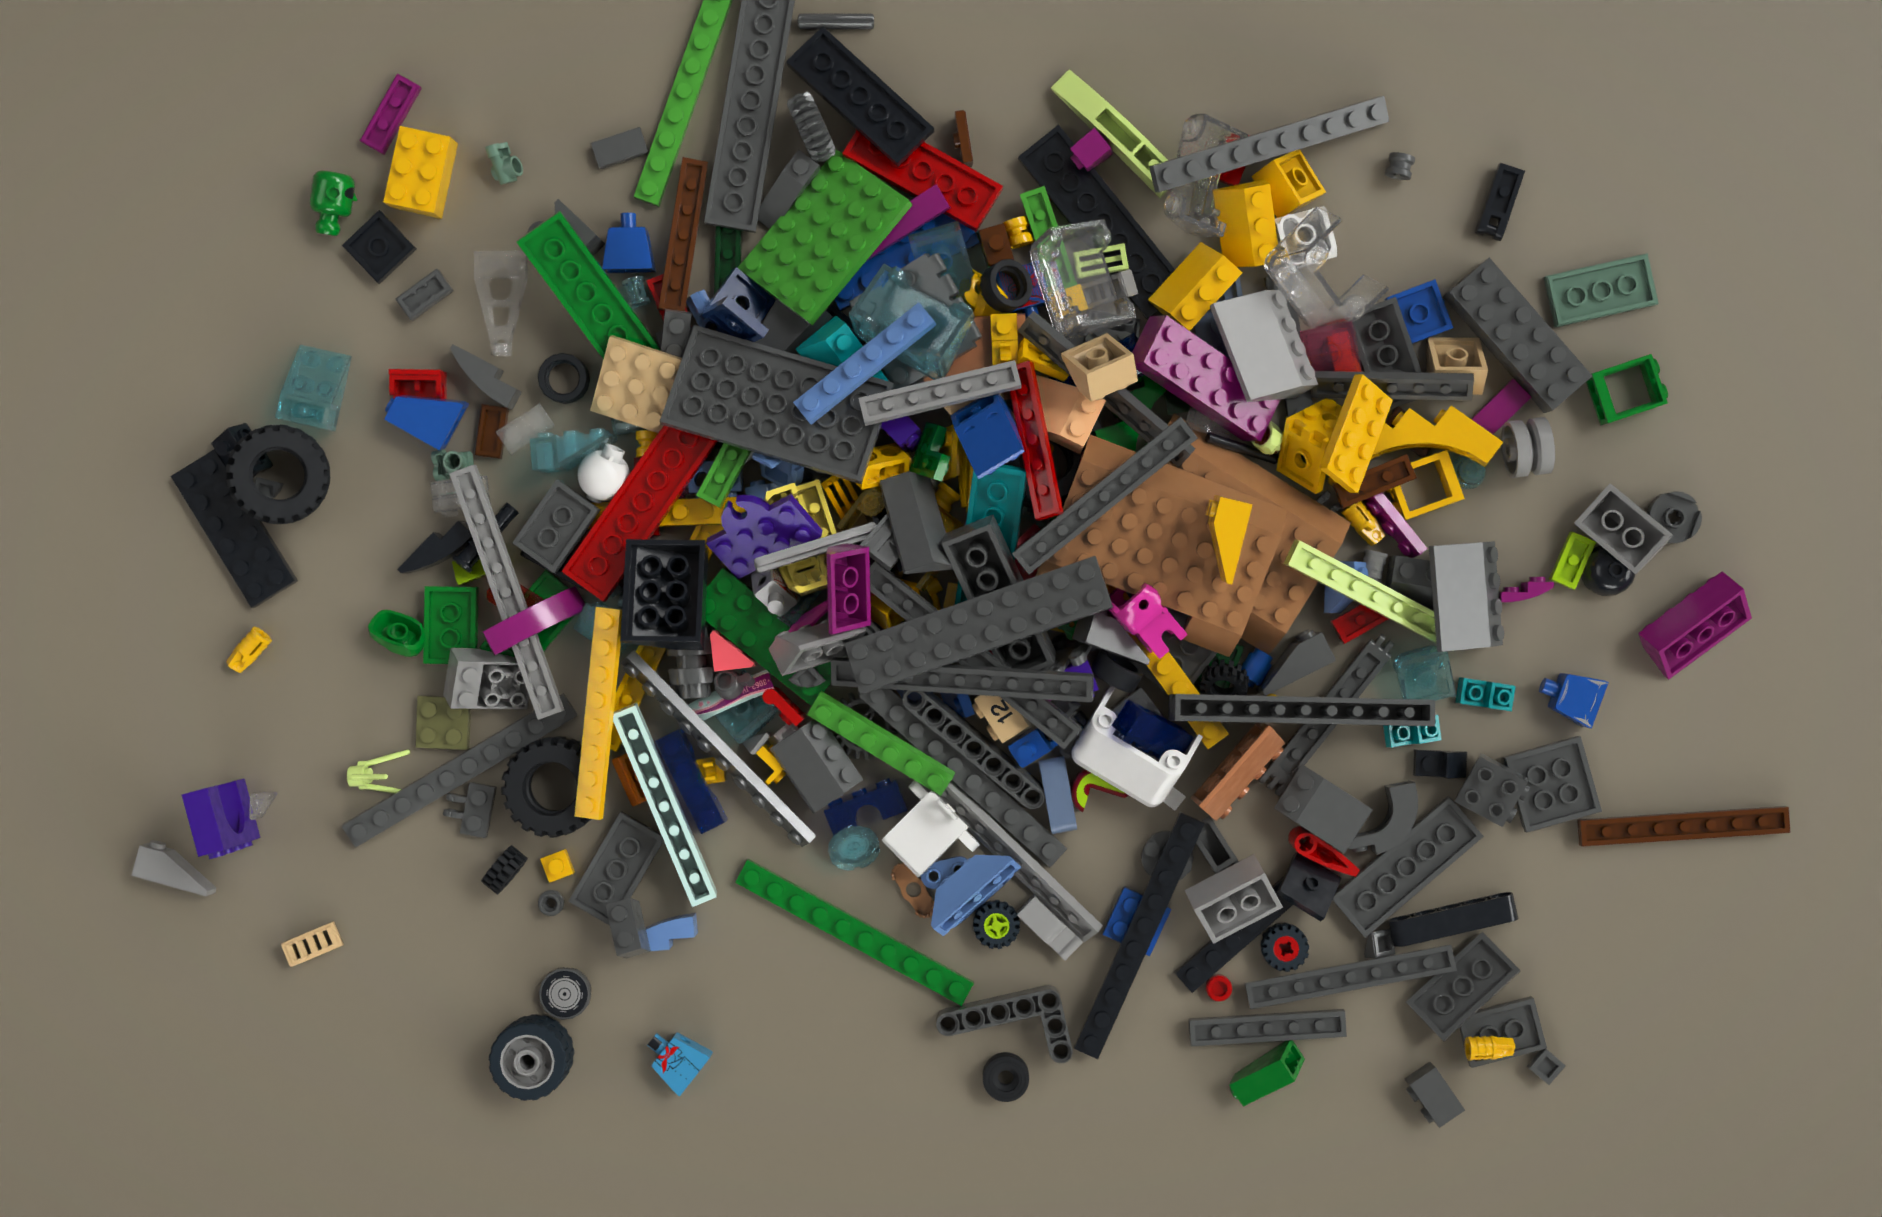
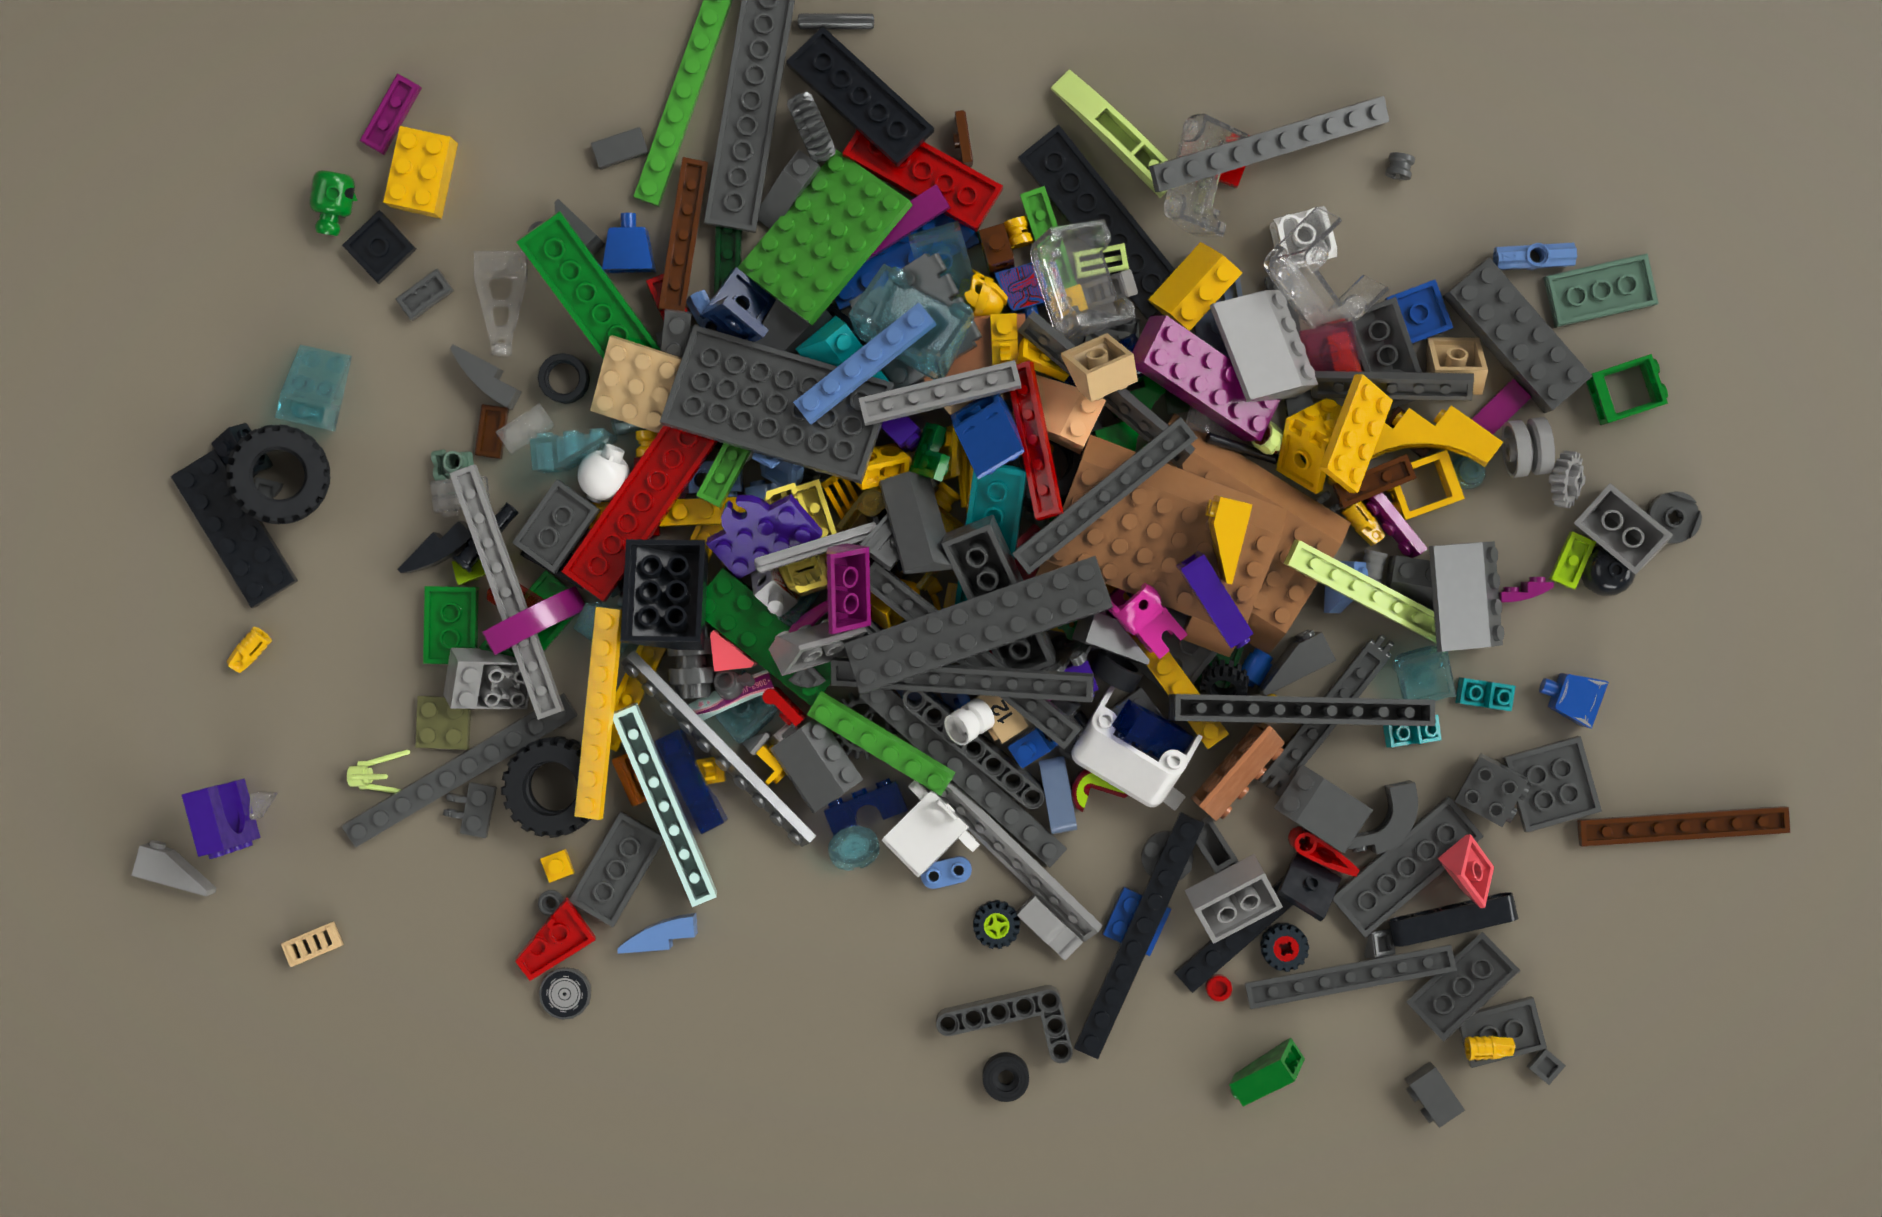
green piece [368,610,425,657] -> none
blue slope [384,395,469,450] -> none
red hinge [389,369,447,399] -> none
black tyre [481,845,528,895] -> none
sand green plate [485,142,523,185] -> none
wheel [489,1014,575,1101] -> none
dark grey brick [605,898,651,959] -> none
clear light blue bush [622,276,651,308] -> none
dark azure torso [647,1032,713,1097] -> none
green plate [735,859,974,1006] -> none
medium nougat piece [891,862,934,919] -> none
medium blue wedge [931,855,1021,936] -> none
black tyre [980,259,1033,313] -> none
magenta slope [1070,128,1113,172] -> none
dark grey plate [1188,1009,1347,1046] -> none
yellow slope [1212,180,1280,267] -> none
yellow slope [1252,149,1326,218] -> none
red plate [1330,604,1388,644] -> none
black slope [1413,749,1467,779] -> none
black plate [1475,163,1525,241] -> none
magenta slope [1638,571,1752,680] -> none
none -> red wing [515,897,596,981]
none -> white wheel [944,698,995,746]
none -> dark purple slope [1176,551,1254,649]
none -> coral slope [1437,834,1494,908]
none -> medium blue piece [1493,243,1577,270]
none -> light grey gear [1549,451,1586,508]

